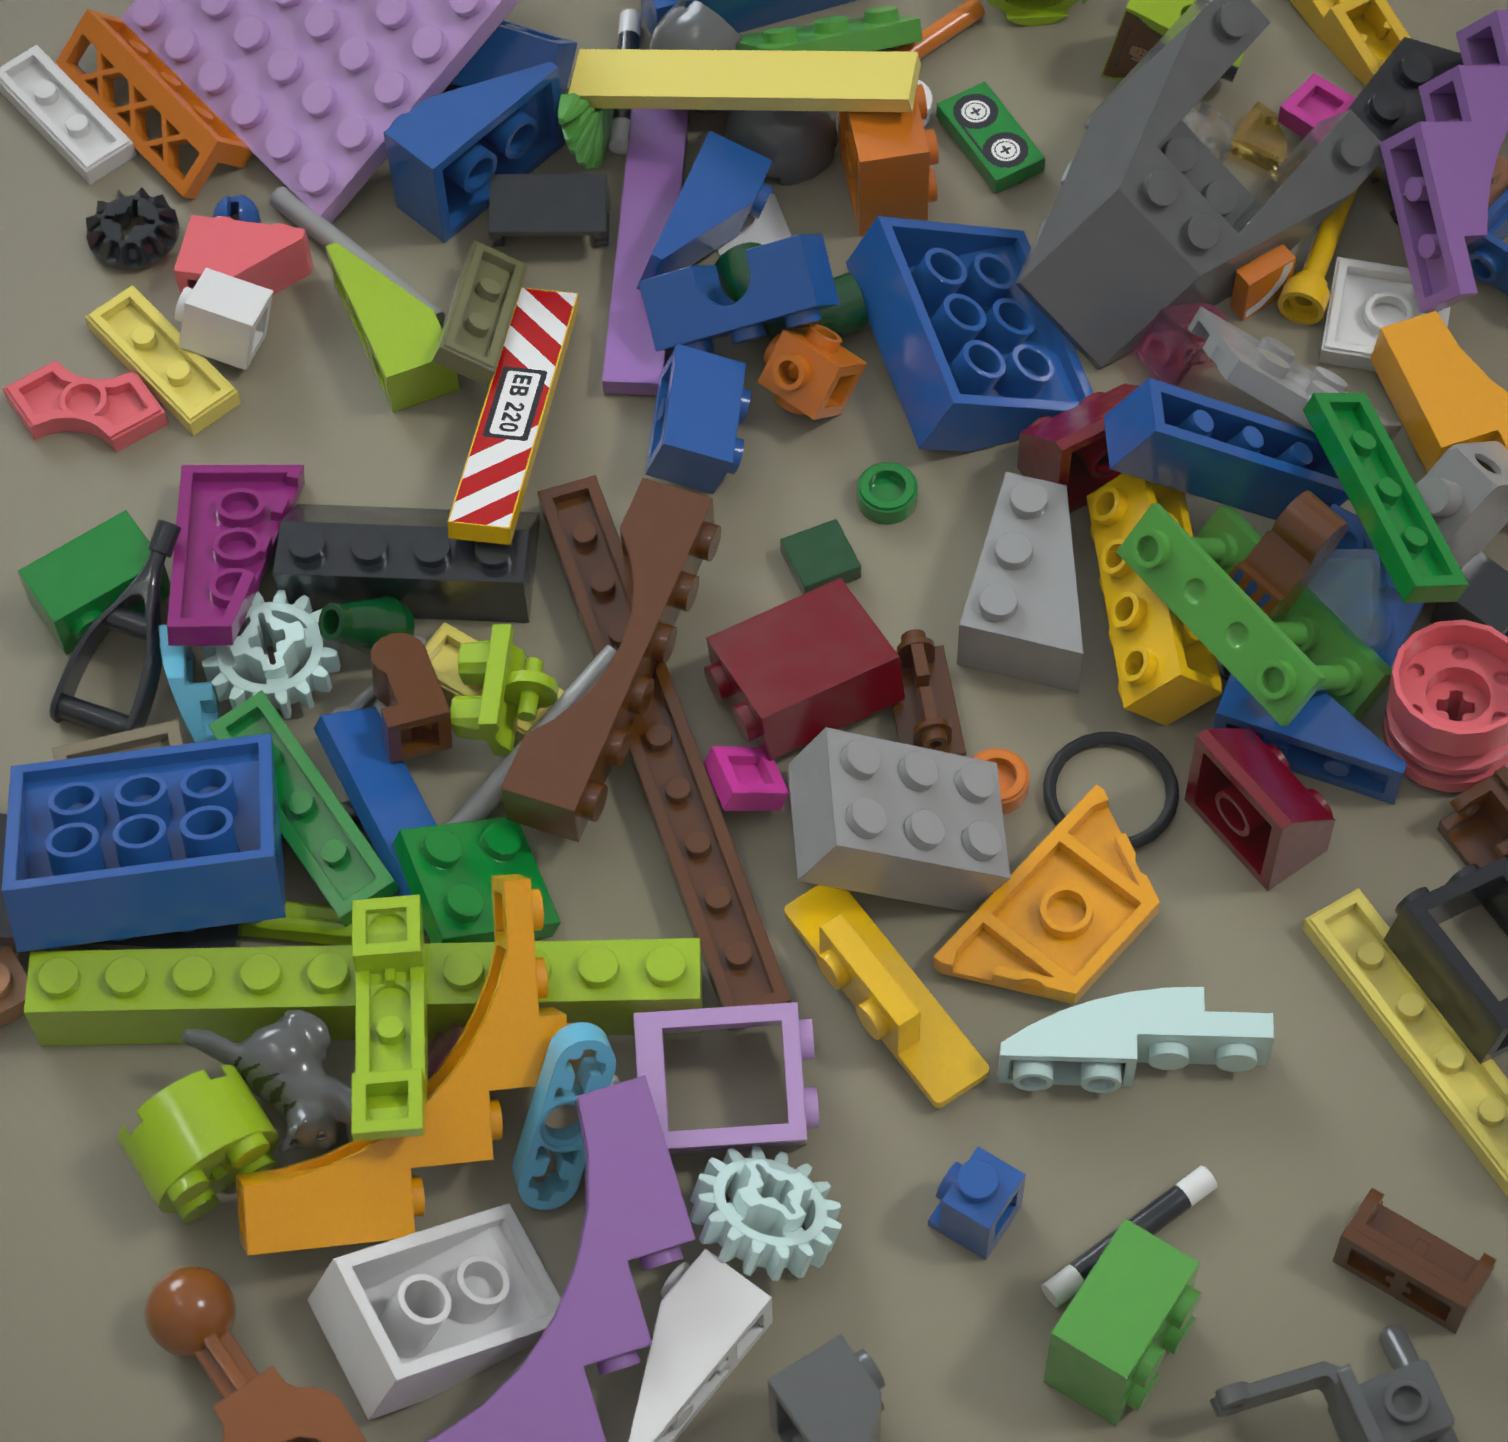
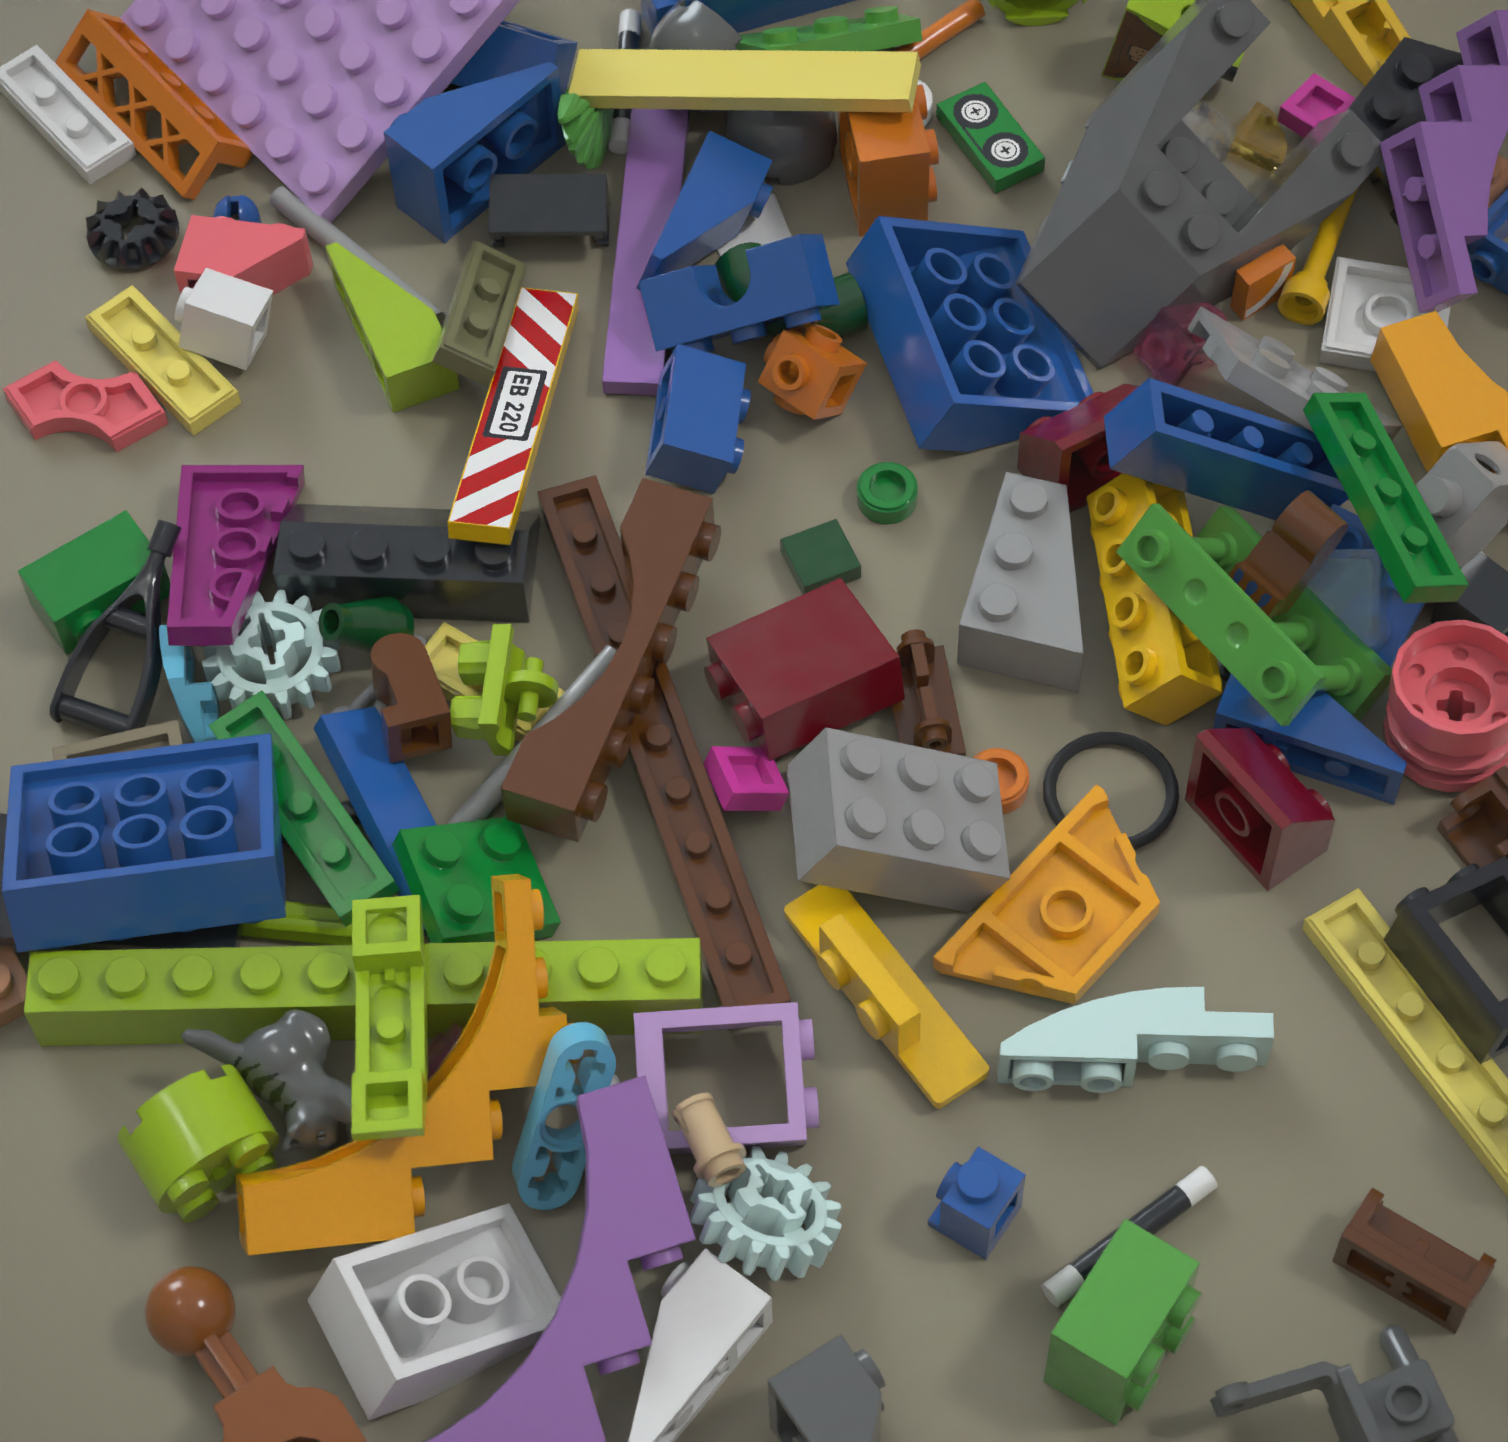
none -> tan pin [671,1093,746,1187]

